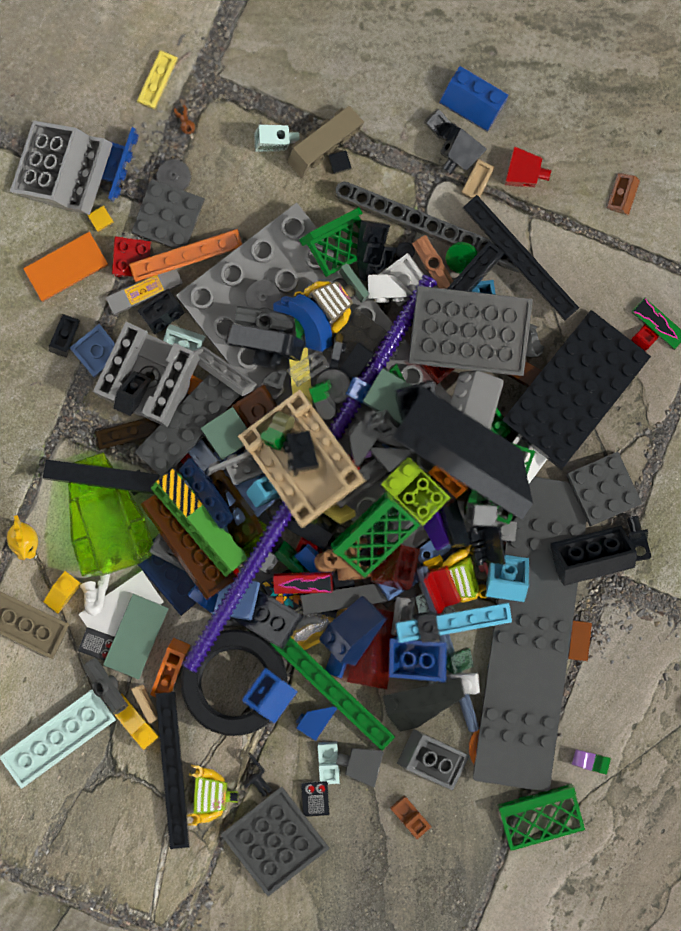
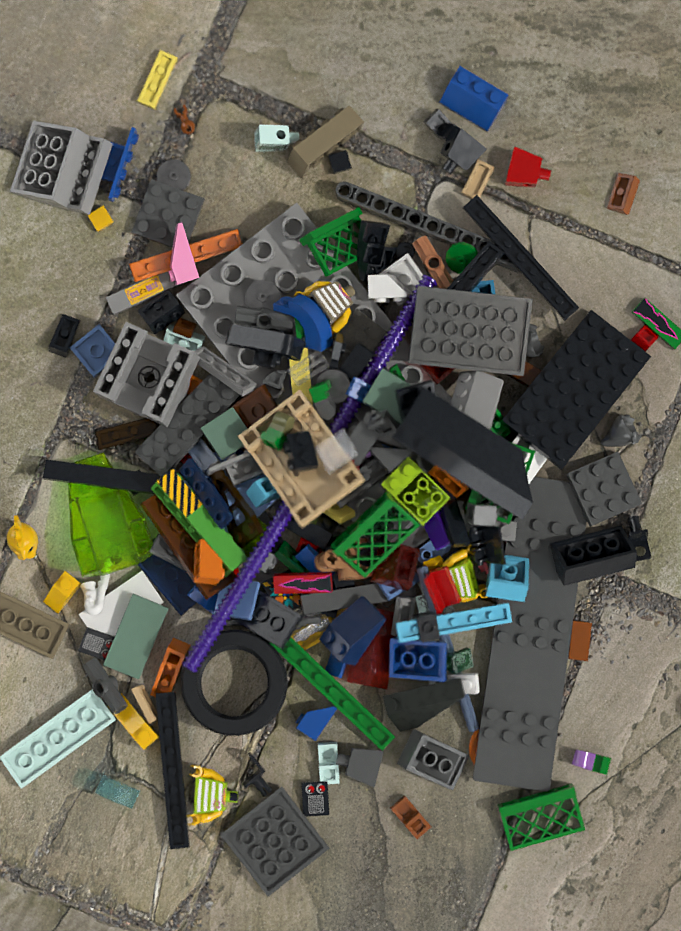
orange tile [23,231,108,302] -> none
red hinge [112,236,151,279] -> none
black slope [113,371,151,416] -> none
blue slope [242,668,298,723] -> none
sand green tile [339,263,369,303] -> none
none -> clear light blue slope [95,774,140,809]
none -> bright pink slope [168,223,199,285]
none -> reddish brown tile [173,318,197,338]
none -> orange slope [193,539,225,585]
none -> clear piece [314,429,359,474]
none -> dark grey hat [600,414,642,447]

